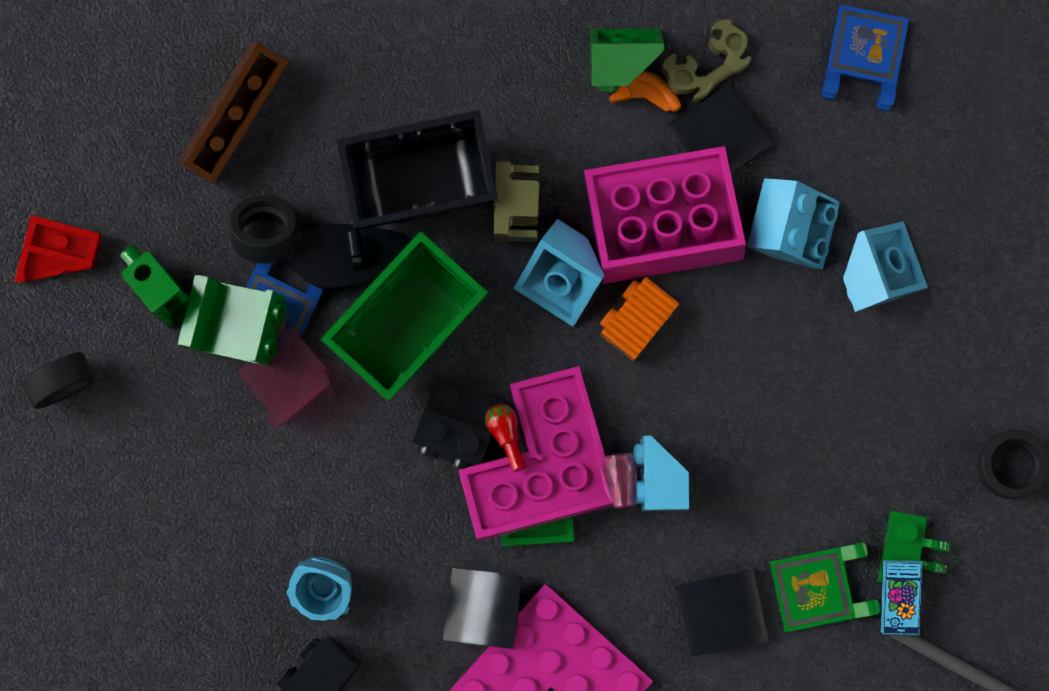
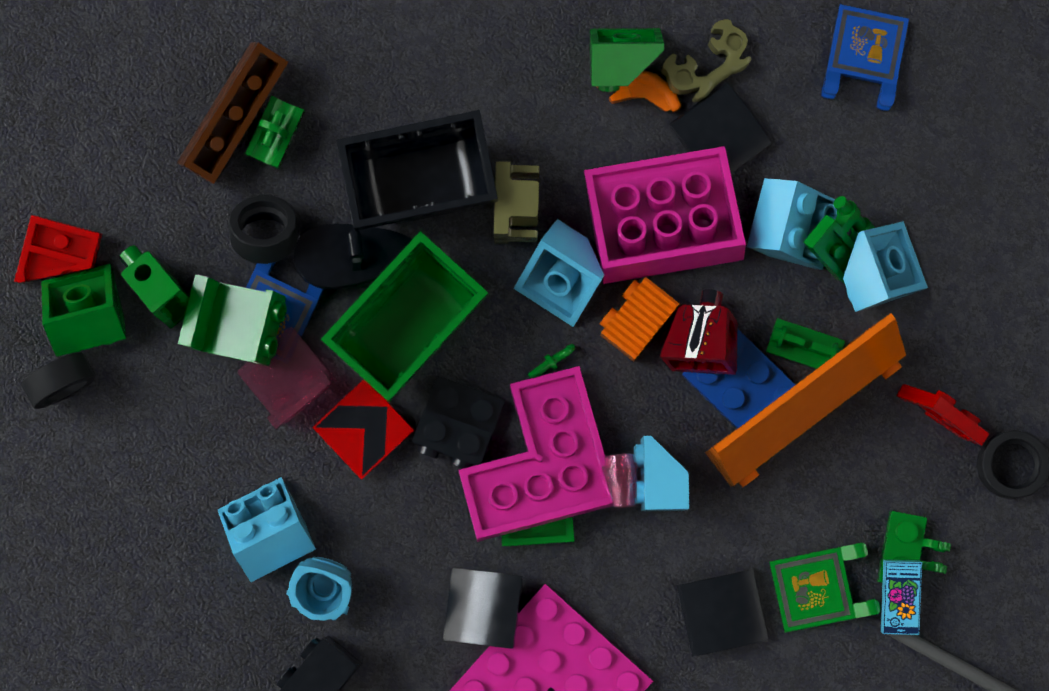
red piece [485,404,527,472] -> none
none -> green slope [41,263,126,357]
none -> medium azure slope [217,477,316,582]
none -> green hips [245,96,305,170]
none -> piece [312,379,414,480]
none -> green hand [527,344,575,379]
none -> dark red torso [660,289,738,375]
none -> blue plate [681,330,795,429]
none -> orange slope [705,313,906,488]
none -> green hinge [766,318,845,369]
none -> green plate [803,196,875,284]
none -> red wing [896,384,989,446]

